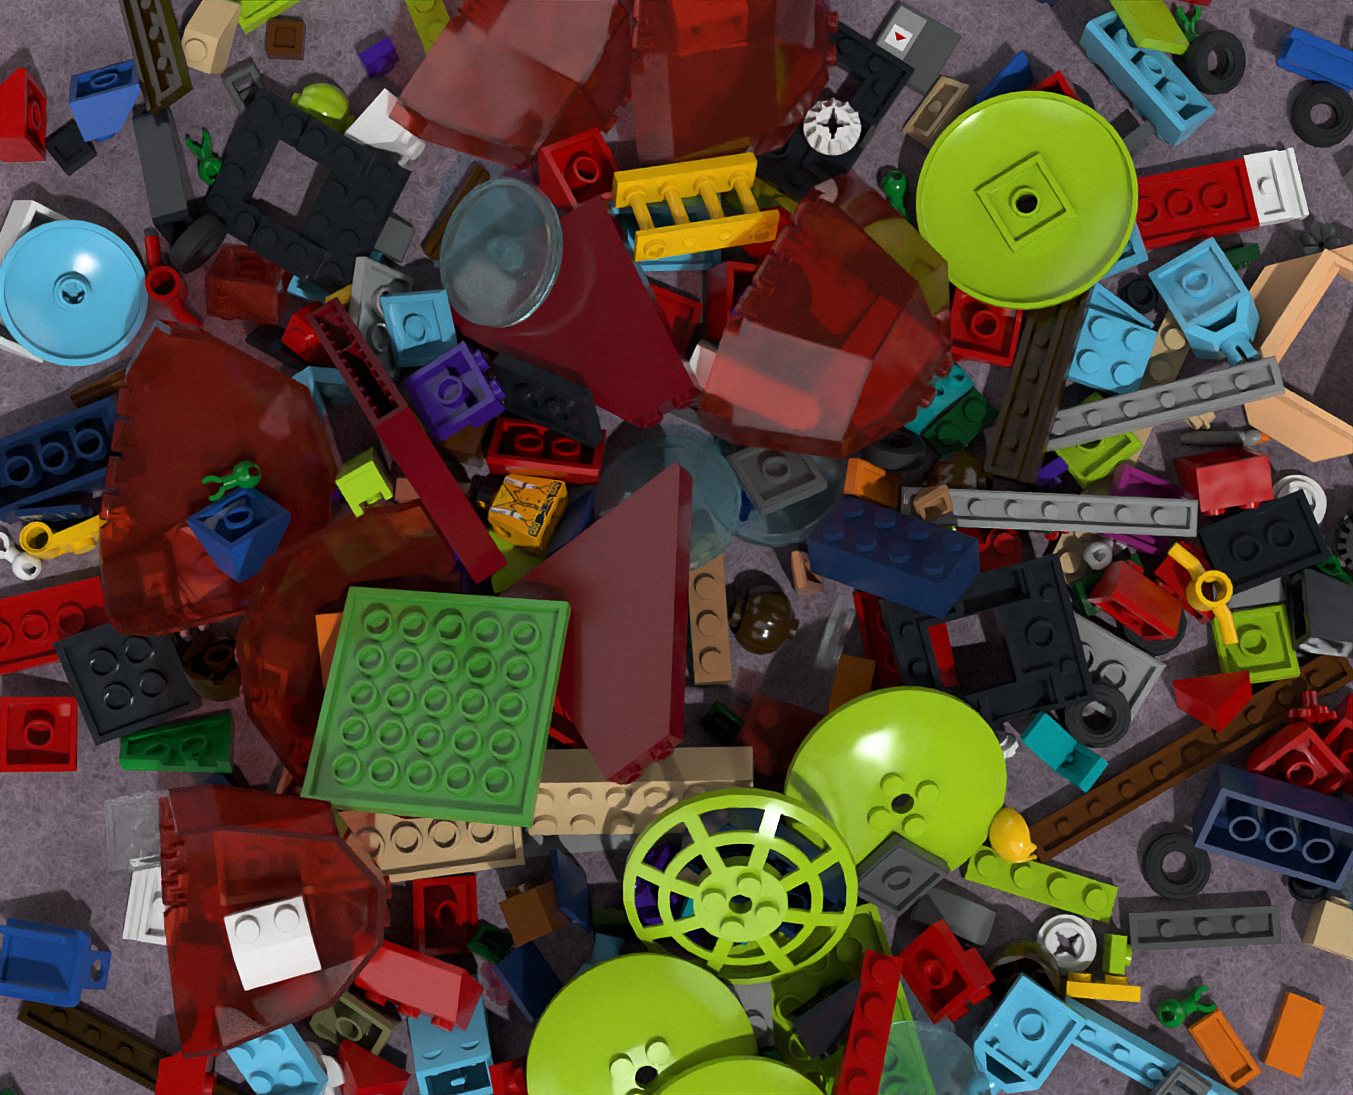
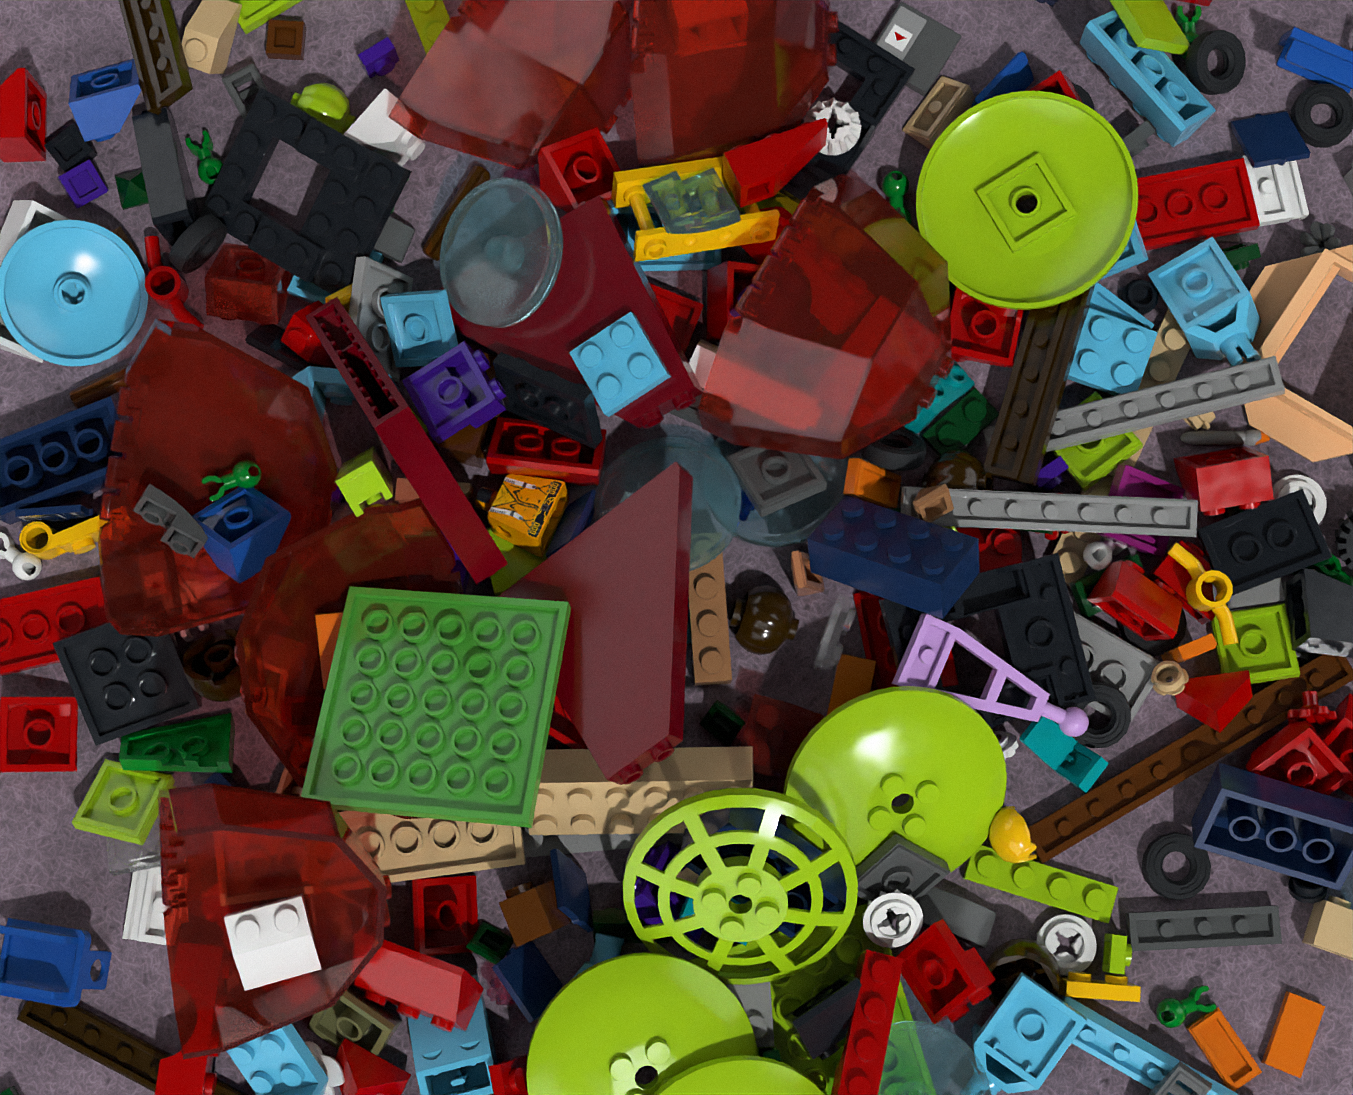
none -> dark purple plate [57,159,109,209]
none -> lime tile [71,759,175,845]
none -> dark green slope [115,169,149,210]
none -> dark grey slope [133,484,208,558]
none -> medium azure plate [569,312,672,417]
none -> clear light blue slope [642,168,741,234]
none -> red slope [723,118,828,208]
none -> white gear [862,889,923,948]
none -> lavender plate [892,613,1089,737]
none -> tan plate [1151,661,1189,696]
none -> orange tile [1160,633,1217,663]
none -> dark blue piece [1230,111,1311,168]

